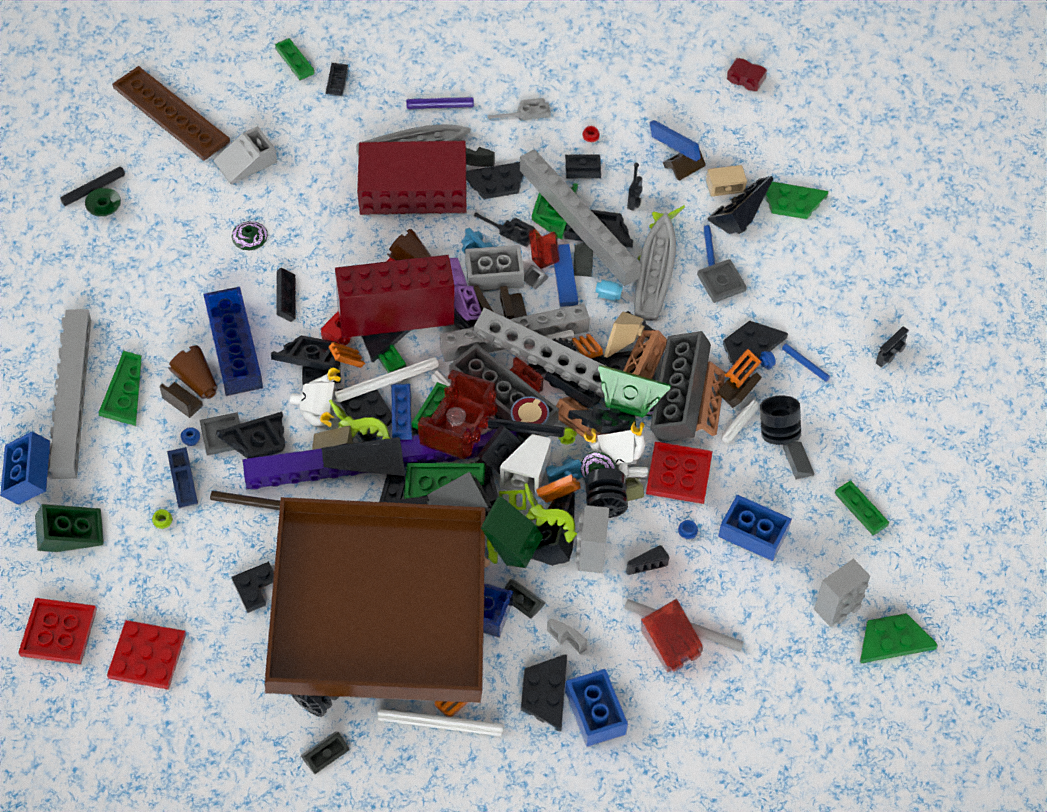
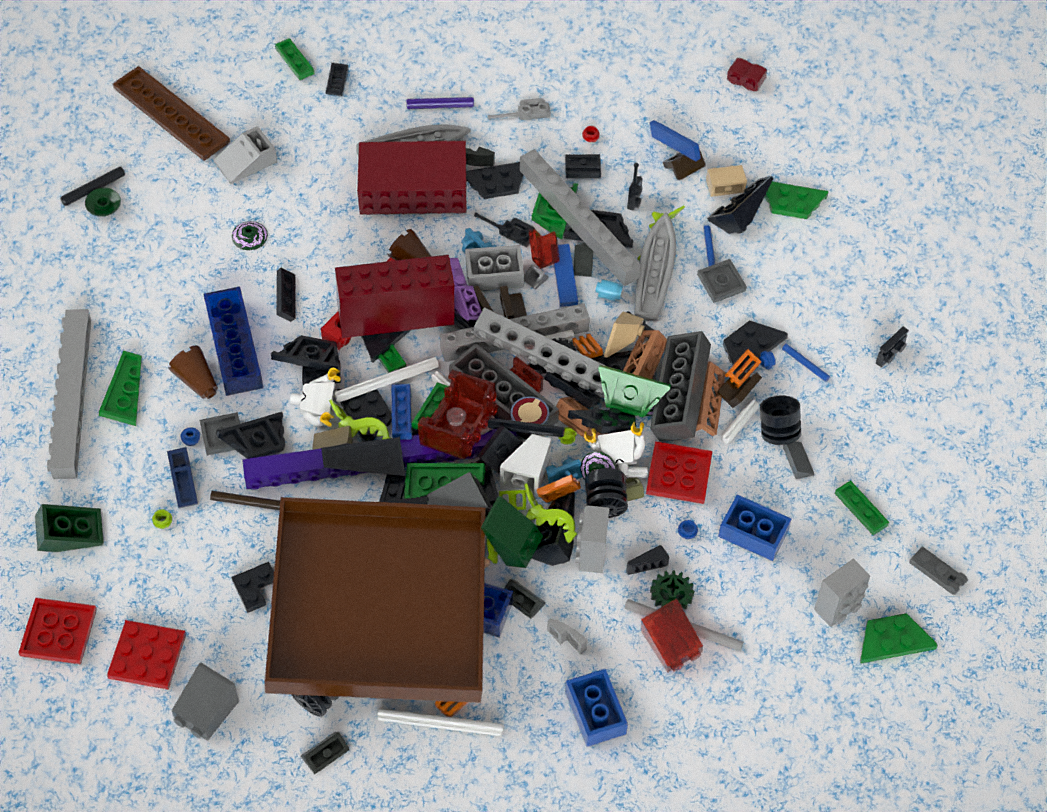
blue brick [0,431,50,505] -> none
dark brown panel [159,382,203,418] -> none
orange tile [329,342,365,368] -> none
black wing [521,654,567,732] -> none
none -> dark grey slope [171,662,239,741]
none -> dark green gear [650,570,695,613]
none -> dark grey plate [909,546,968,595]

